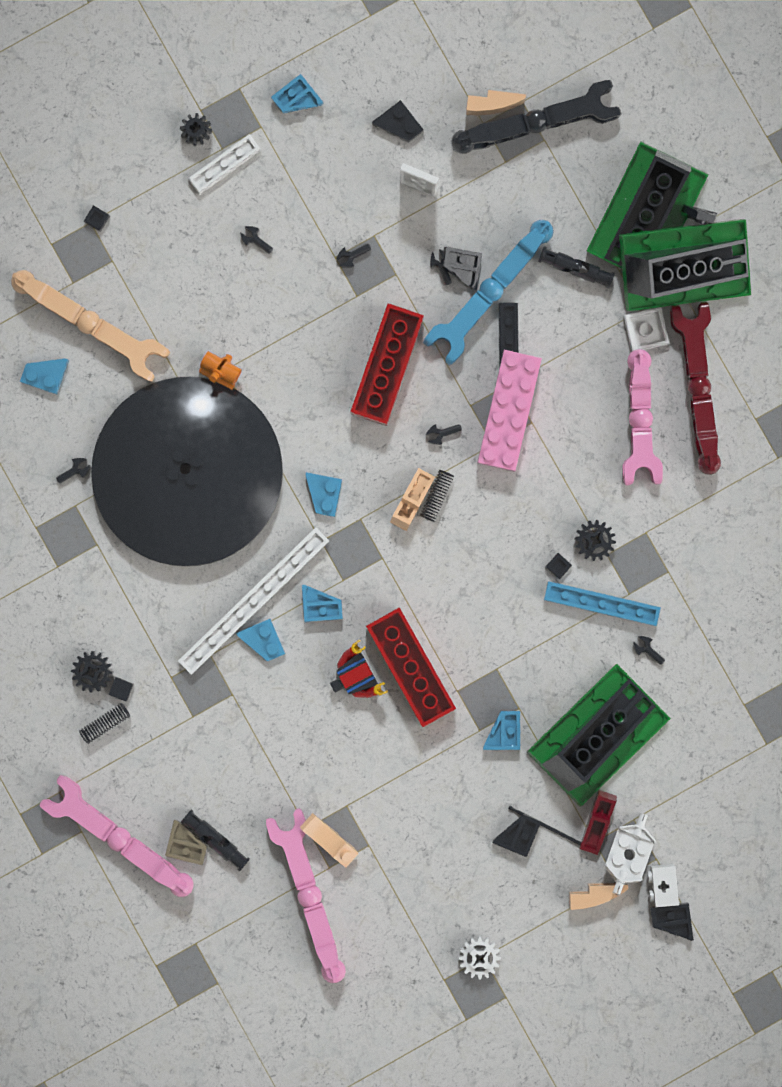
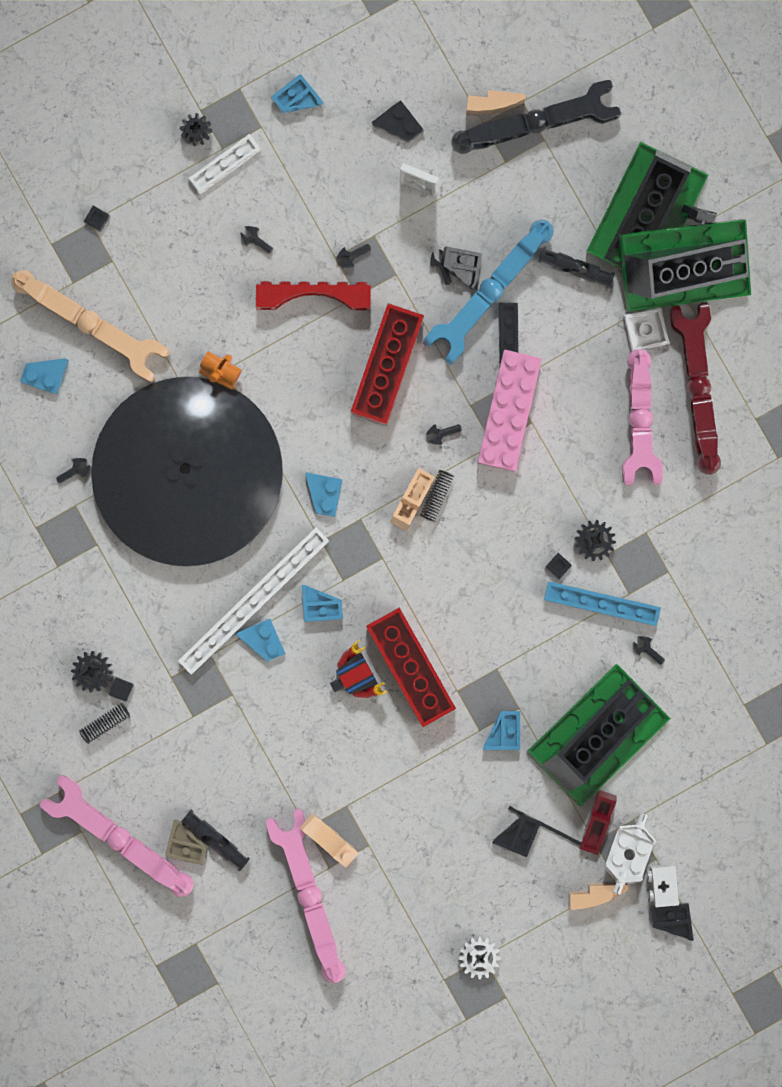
none -> red arch [256,281,371,311]

